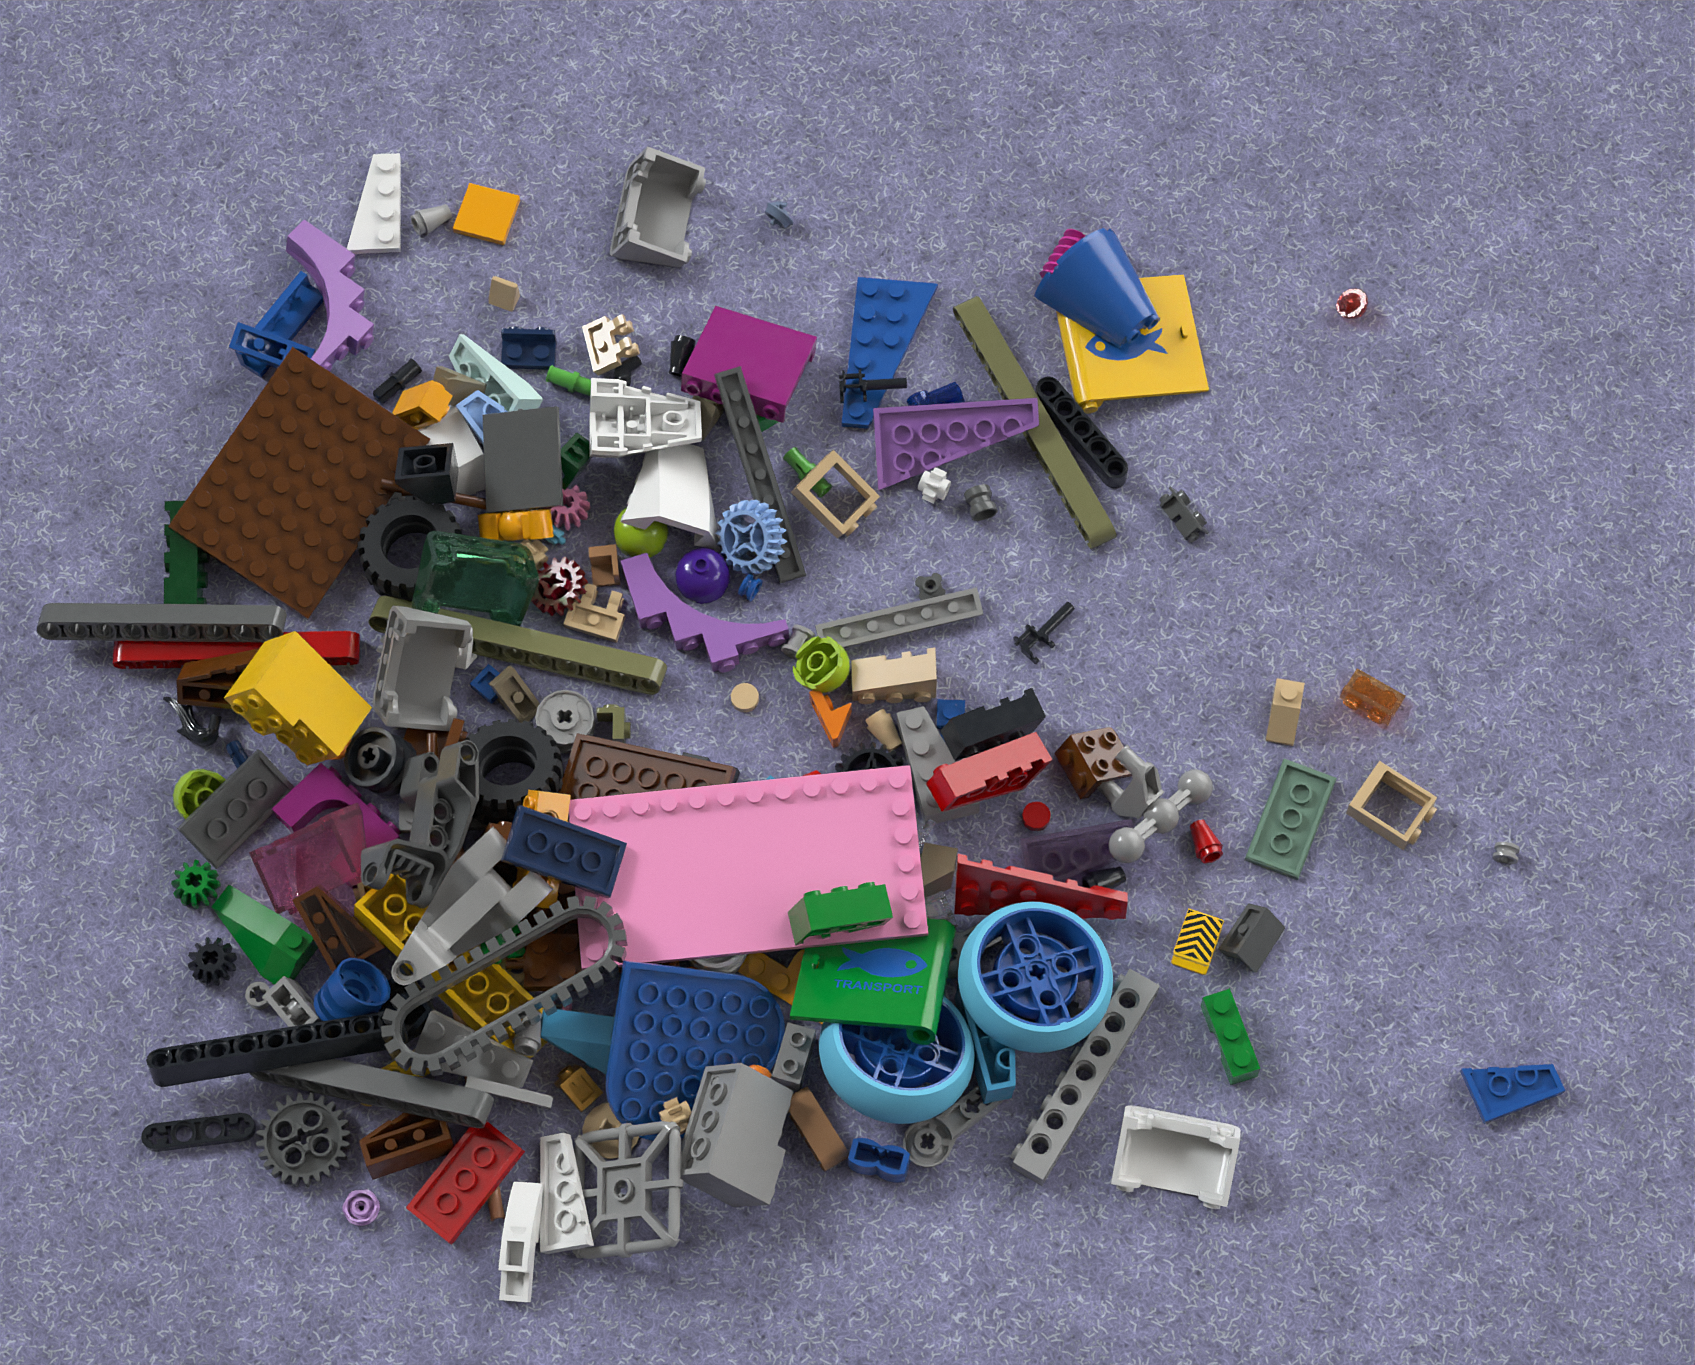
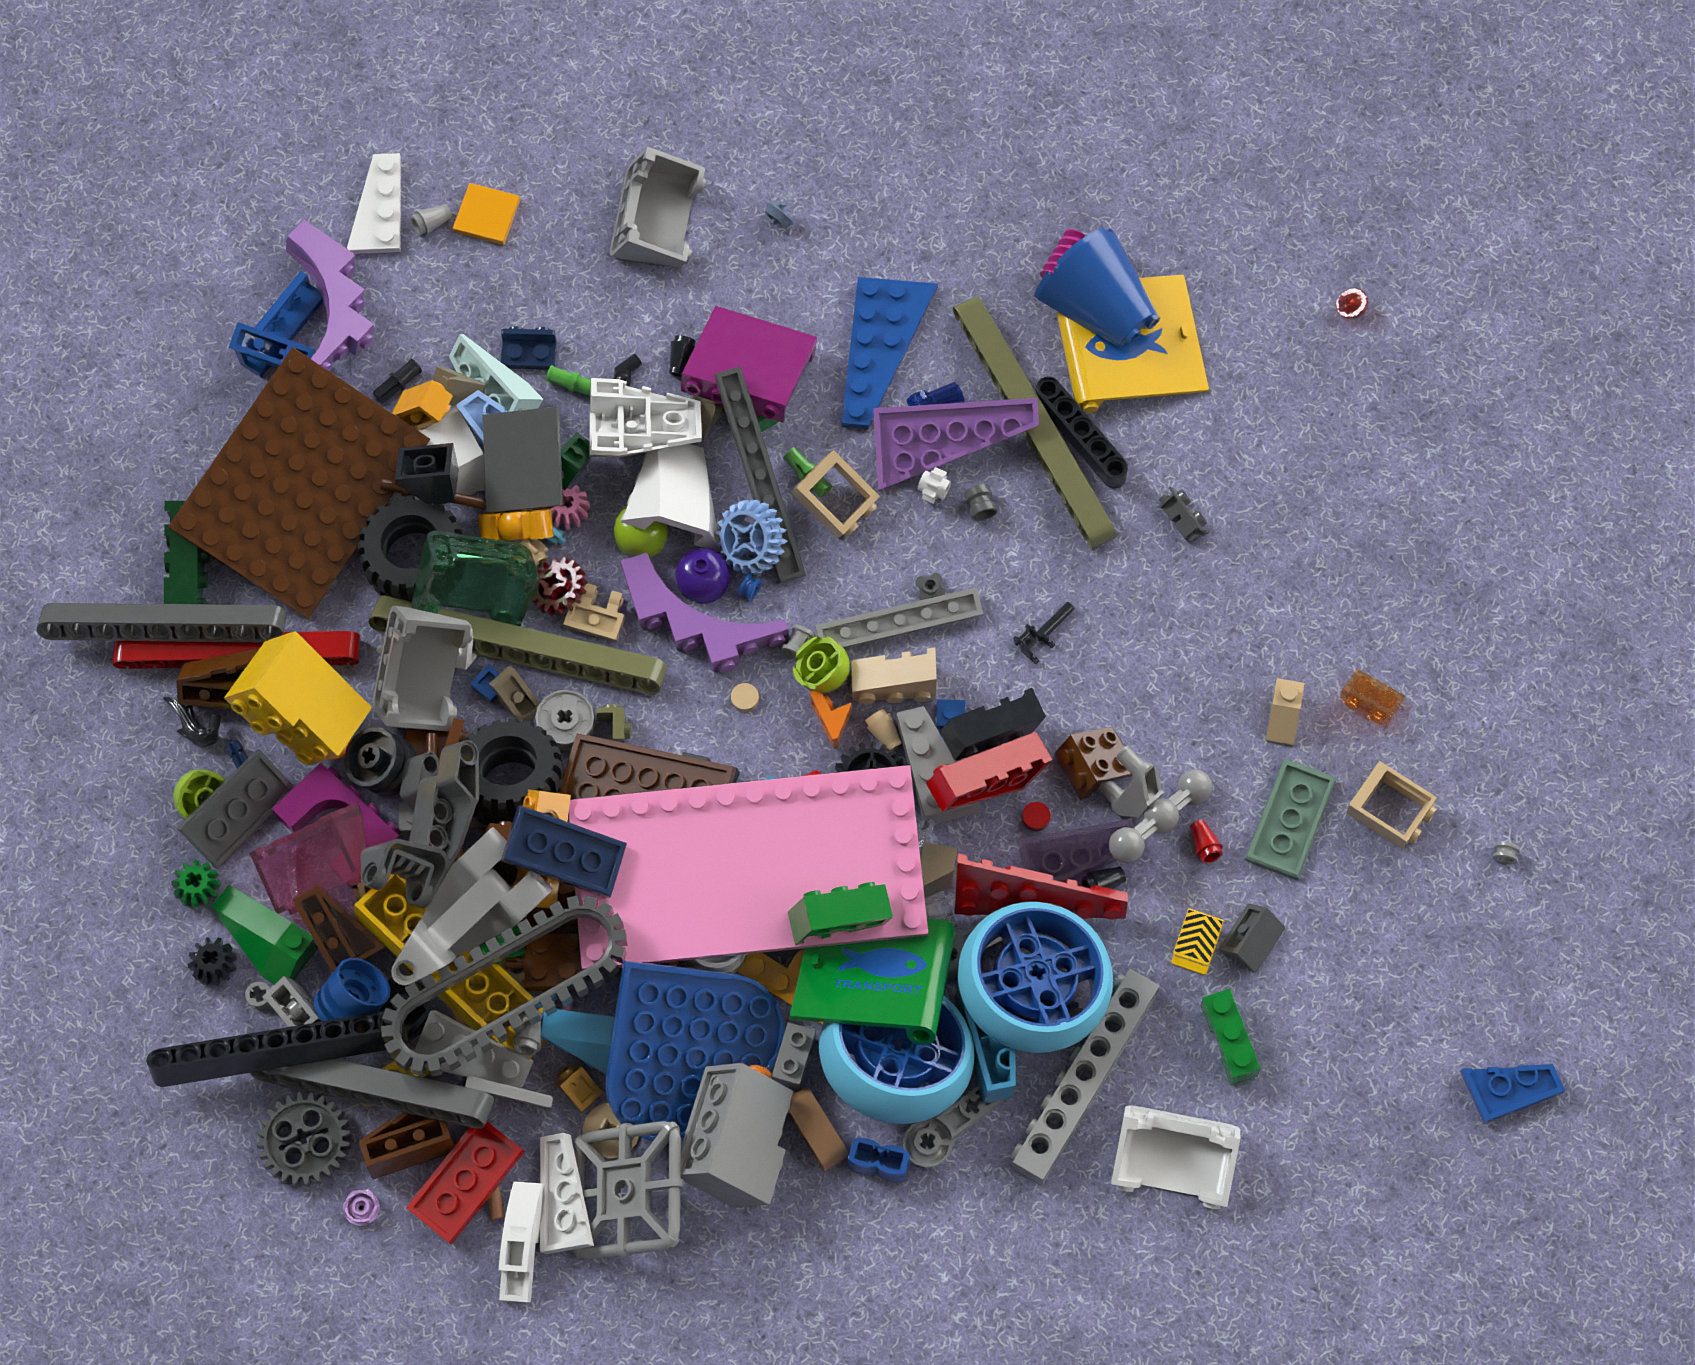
black beam [141,1113,256,1152] -> none
tan slope [489,276,520,312] -> none
plate [582,314,640,376] -> none
medium nougat panel [588,544,621,587] -> none
tan gear [659,1097,692,1134] -> none
black piece [839,369,907,404] -> none

